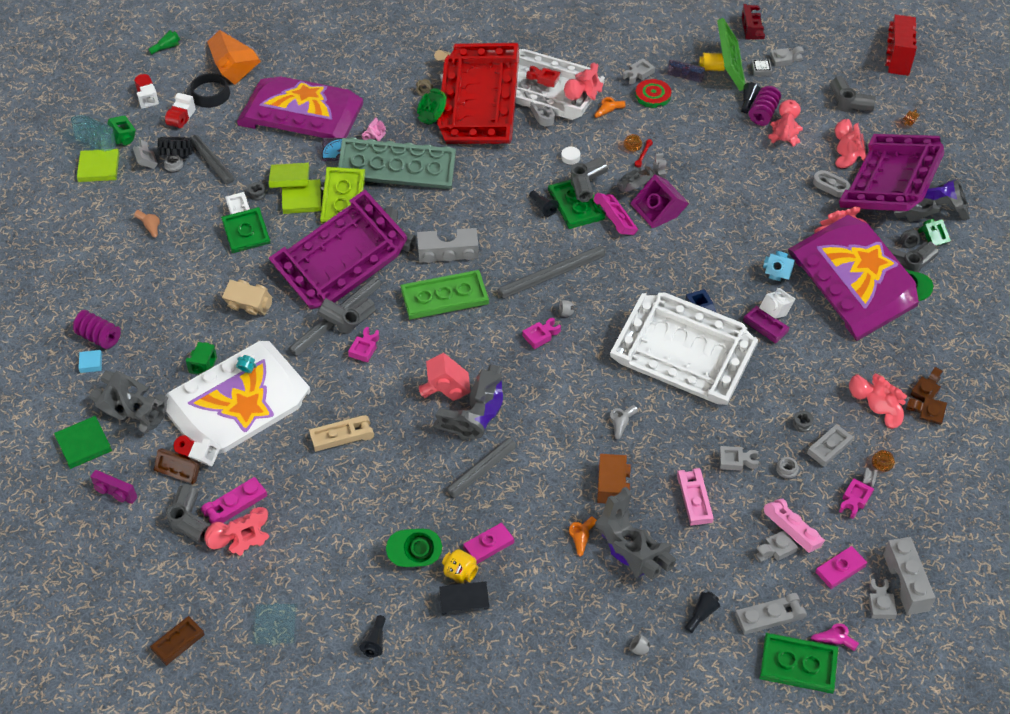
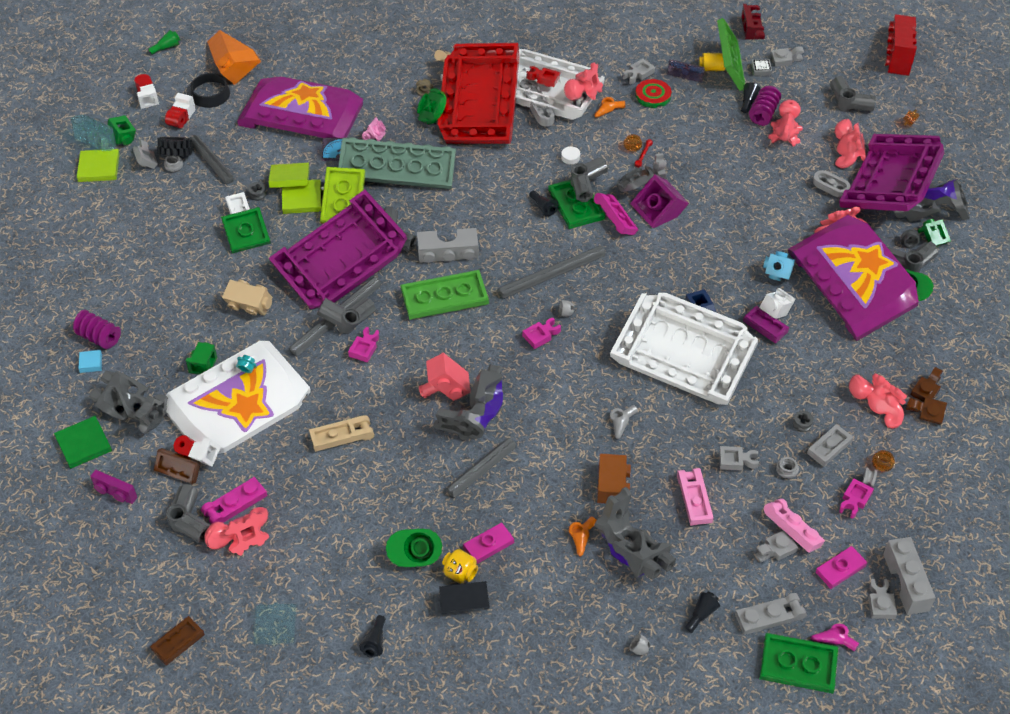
nougat animal [134,210,160,238] -> none

